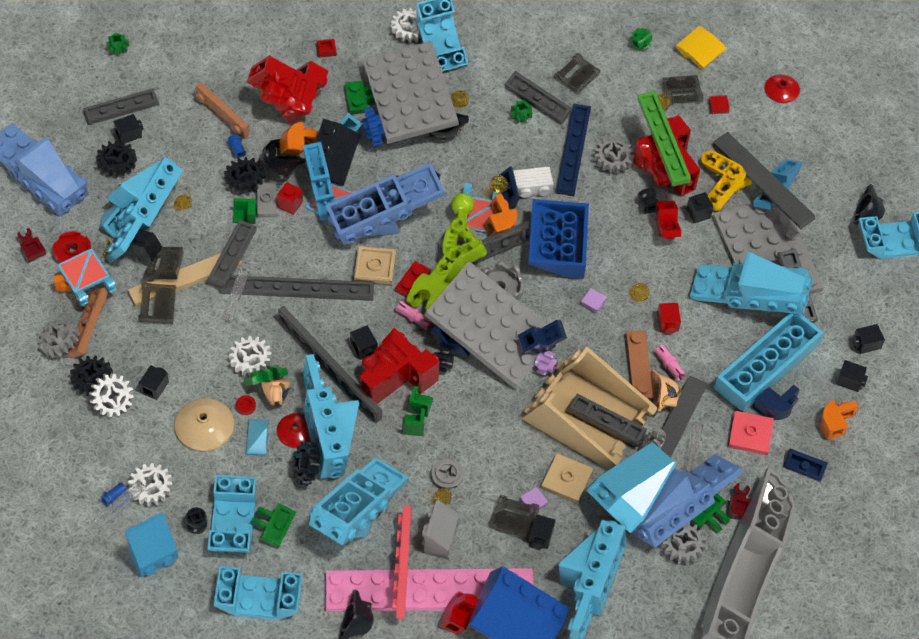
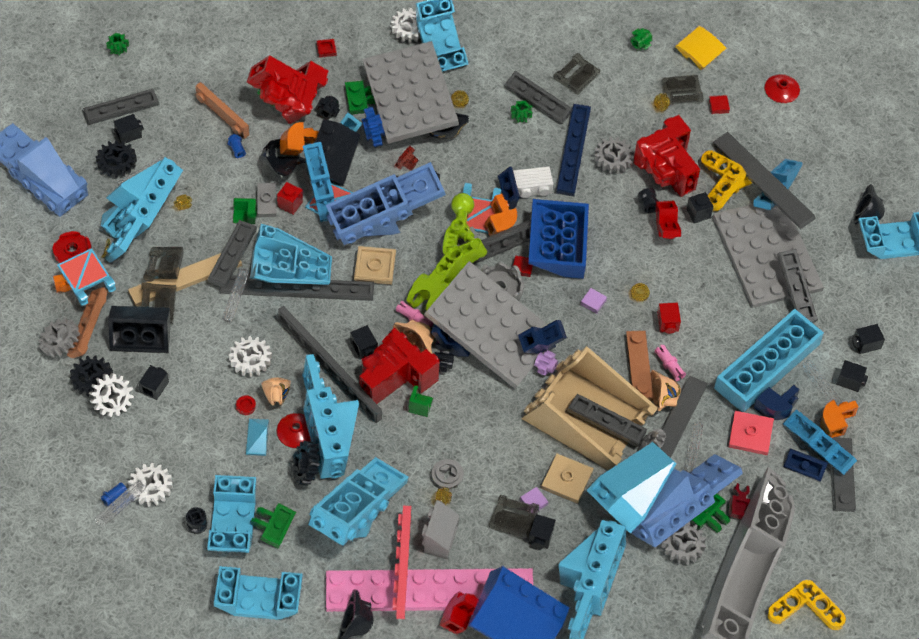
dark red plate [17,228,46,262] -> none
dark azure slope [125,512,178,577] -> none
black brick [130,229,162,261] -> none
tan dish [174,398,234,452] -> none
black gear [224,157,265,194] -> none
green hinge [244,365,288,386] -> none
red plate [395,261,431,297] -> none
green panel [404,408,425,436] -> none
clear yellow plate [489,175,508,193] -> none
bright green plate [637,91,691,186] -> none
medium azure wedge [690,252,813,314] -> none
none -> black slope [108,306,171,353]
none -> medium azure wedge [250,224,332,285]
none -> black gear [317,96,340,118]
none -> light nougat hat [393,320,434,354]
none -> clear red tile [395,146,419,170]
none -> red tile [513,255,533,277]
none -> yellow beam [767,580,846,630]
none -> dark azure slope [783,409,857,475]
none -> dark grey plate [832,437,856,512]

